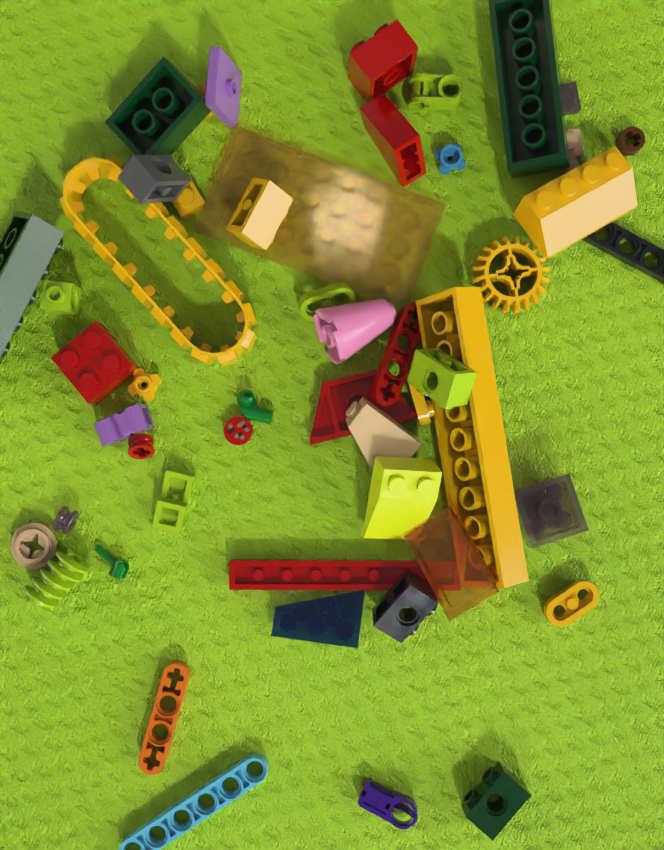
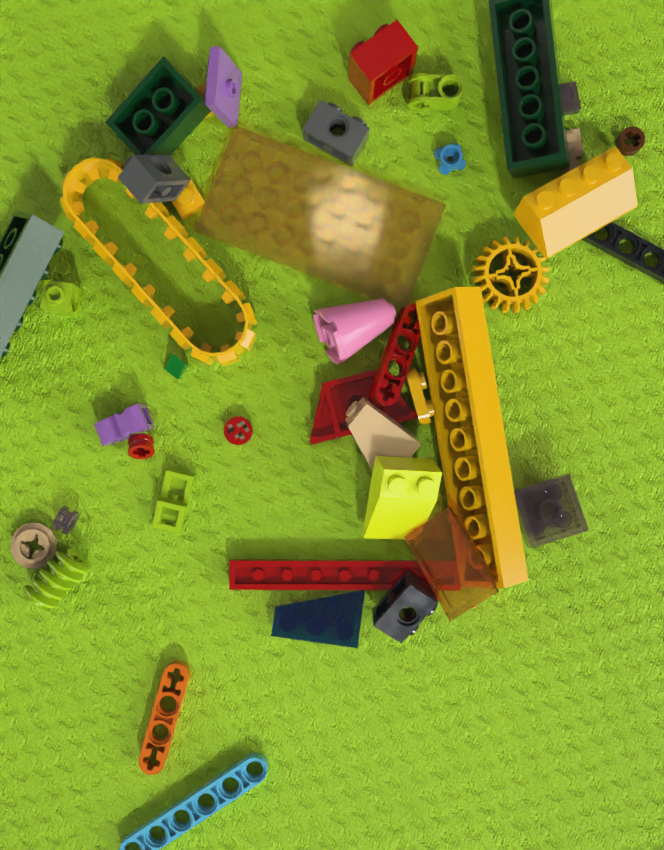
red brick [51,321,139,405] -> none
green hand [95,545,129,579] -> none
yellow plate [128,368,161,401] -> none
yellow brick [226,177,293,250] -> none
green arm [237,389,274,424] -> none
lime plate [298,282,355,321] -> none
dark purple piece [358,778,418,829] -> none
red slope [359,93,427,187] -> none
lime brick [407,348,477,409] -> none
dark green brick [461,762,531,841] -> none
yellow plate [544,580,599,627] -> none
none -> green piece [164,353,189,379]
none -> dark grey brick [303,100,370,167]

